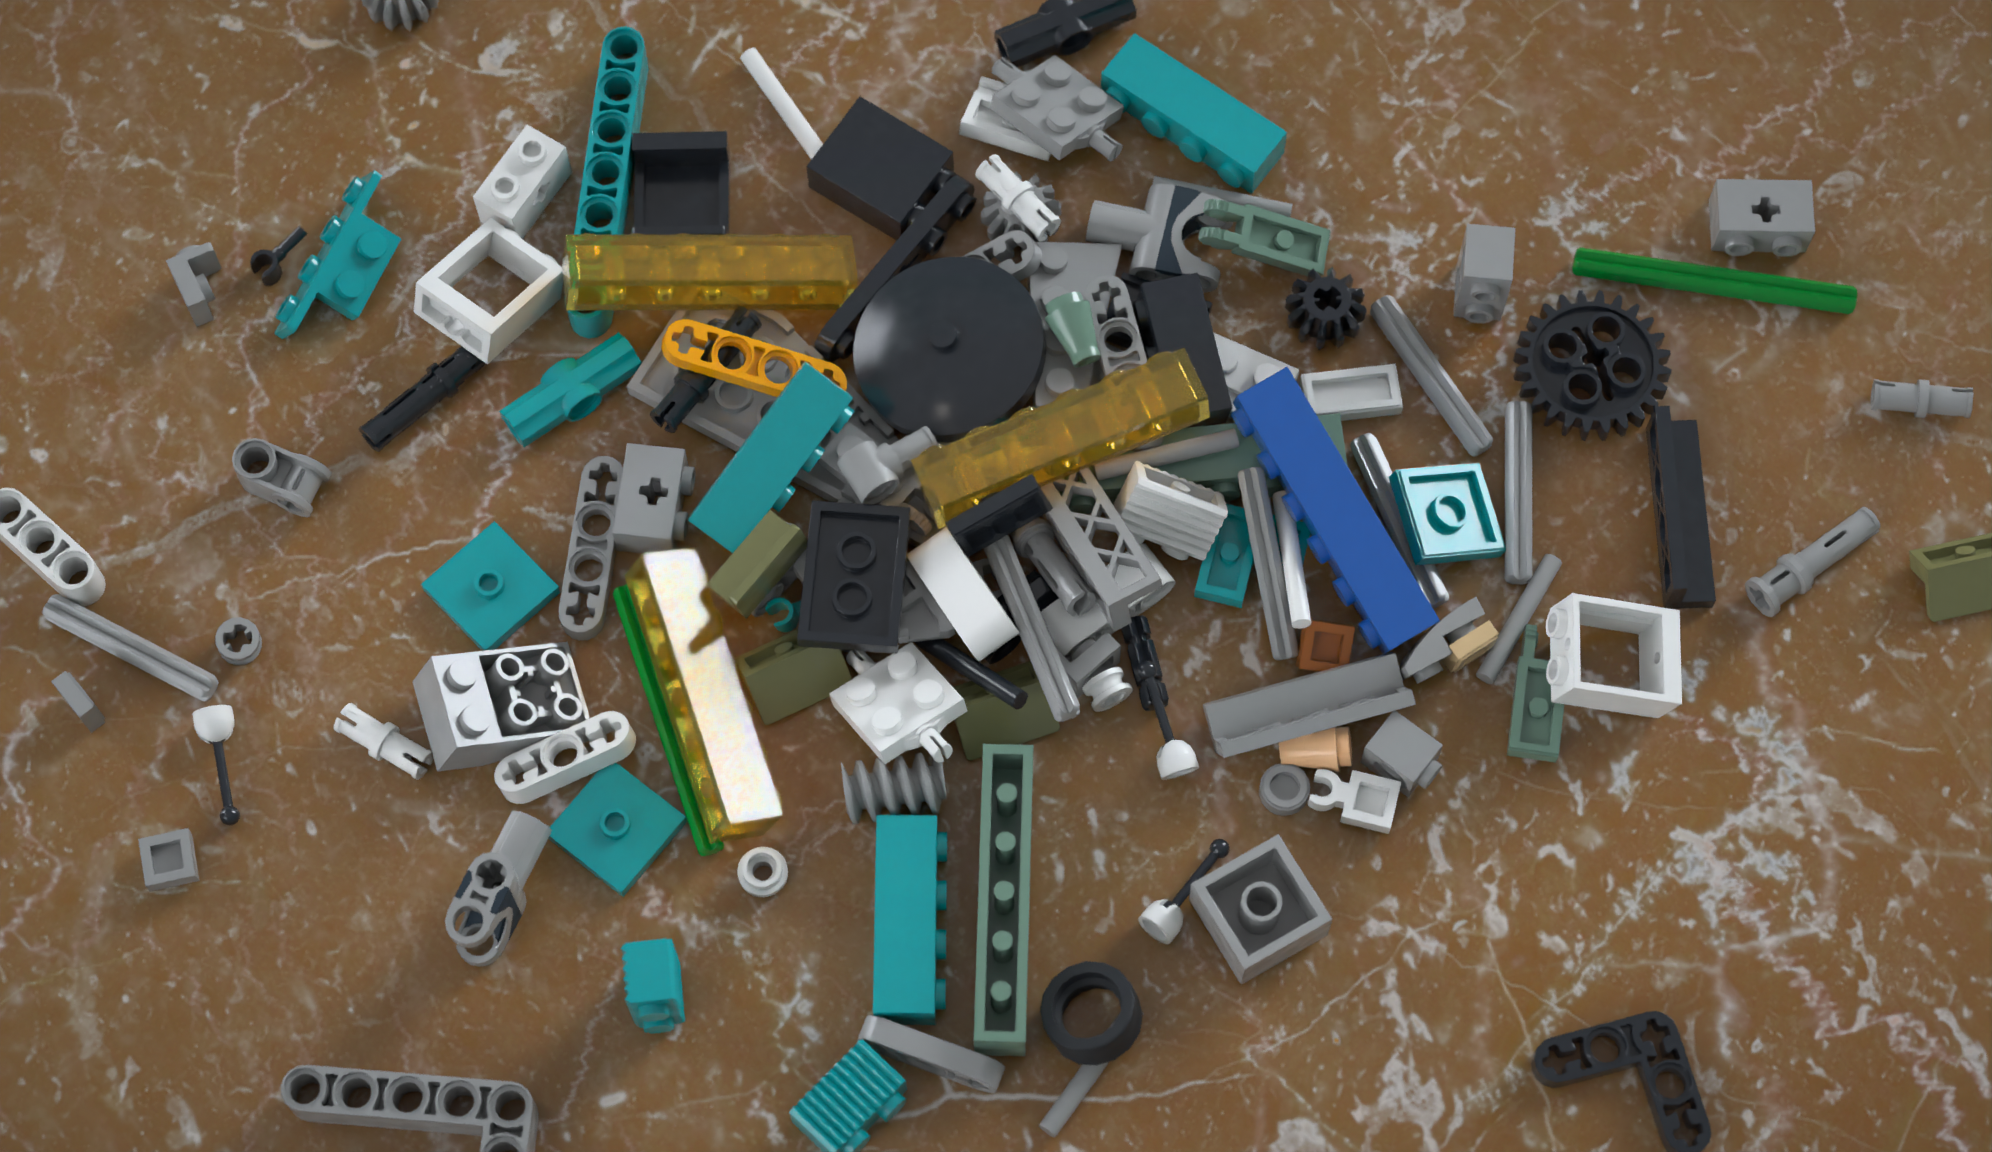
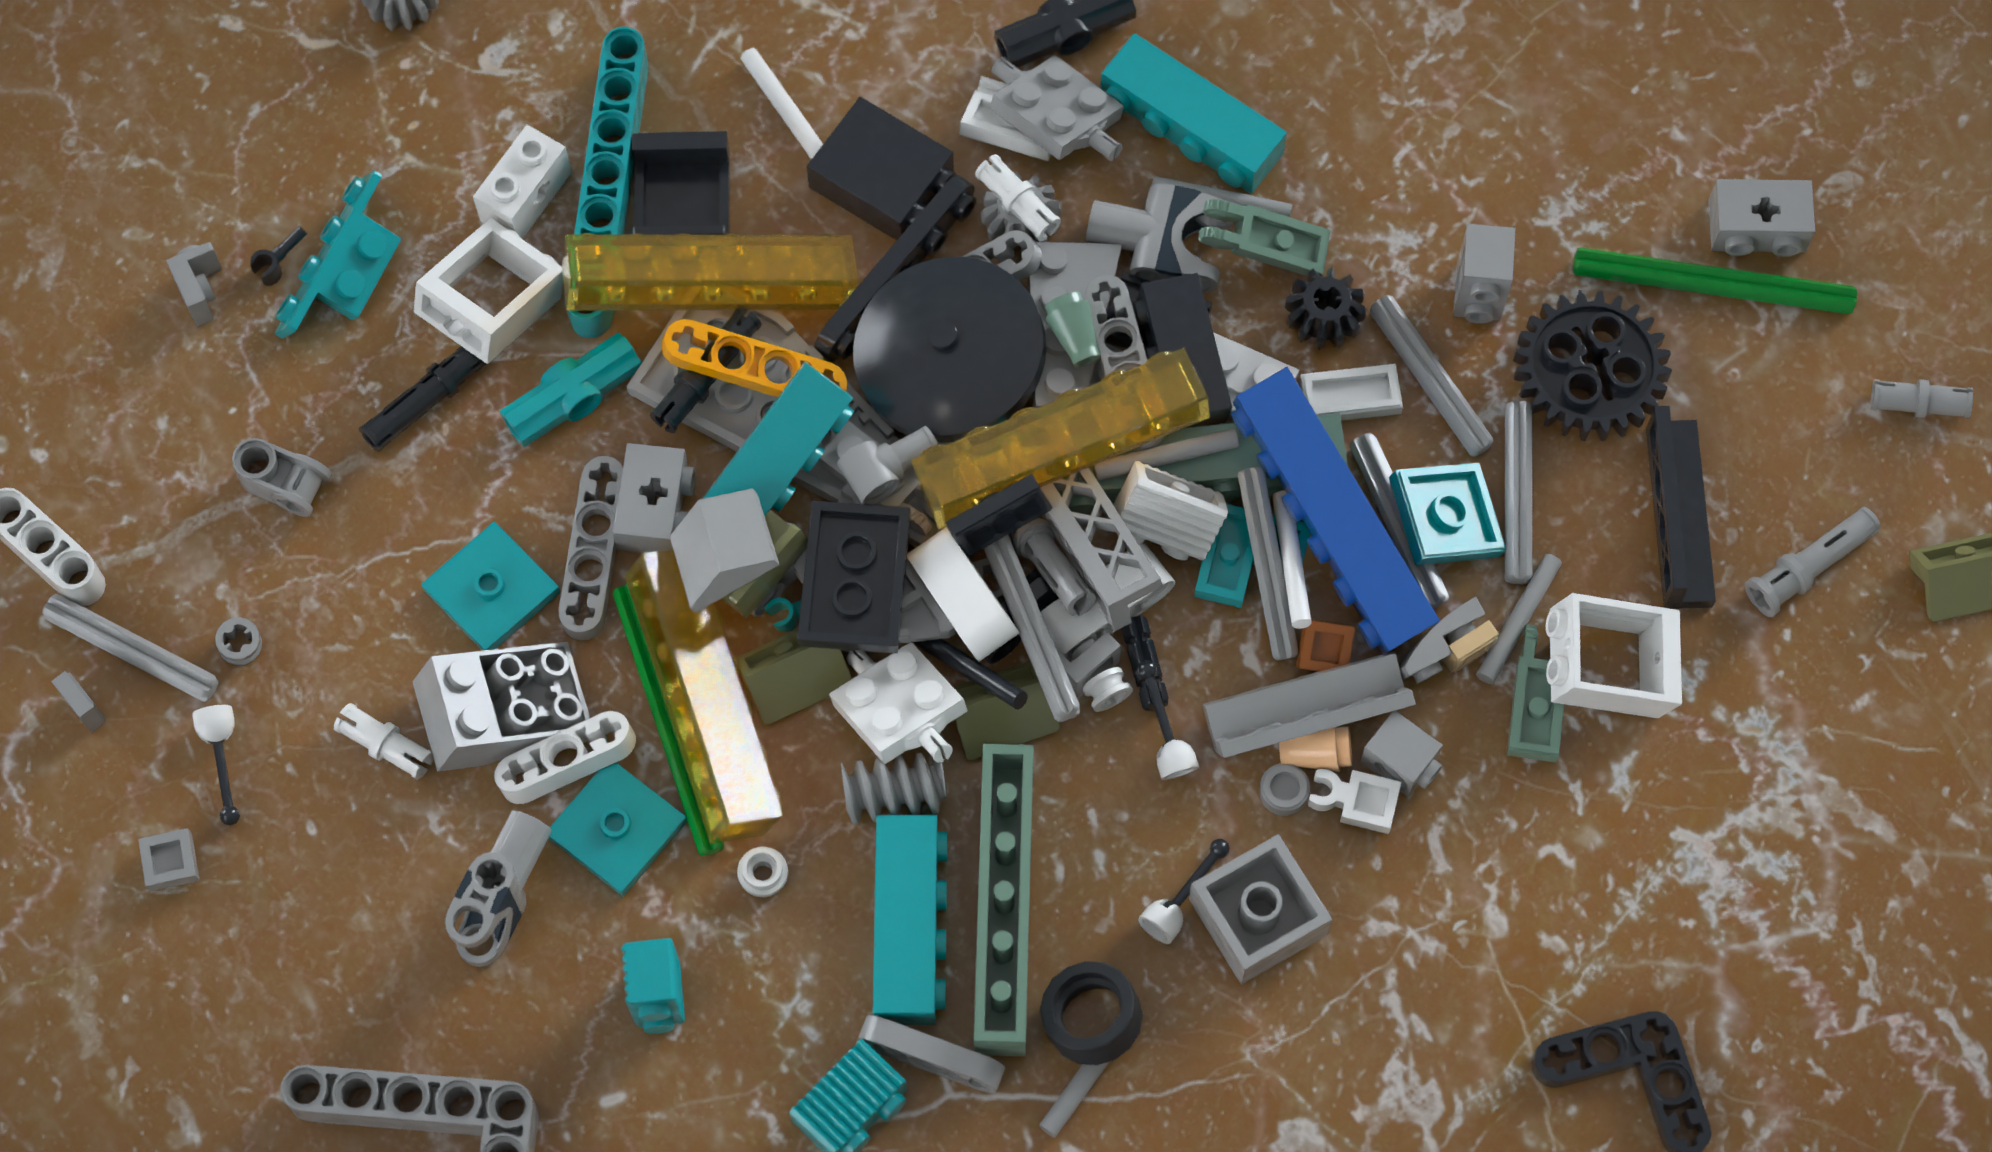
none -> light grey slope [670,488,780,613]

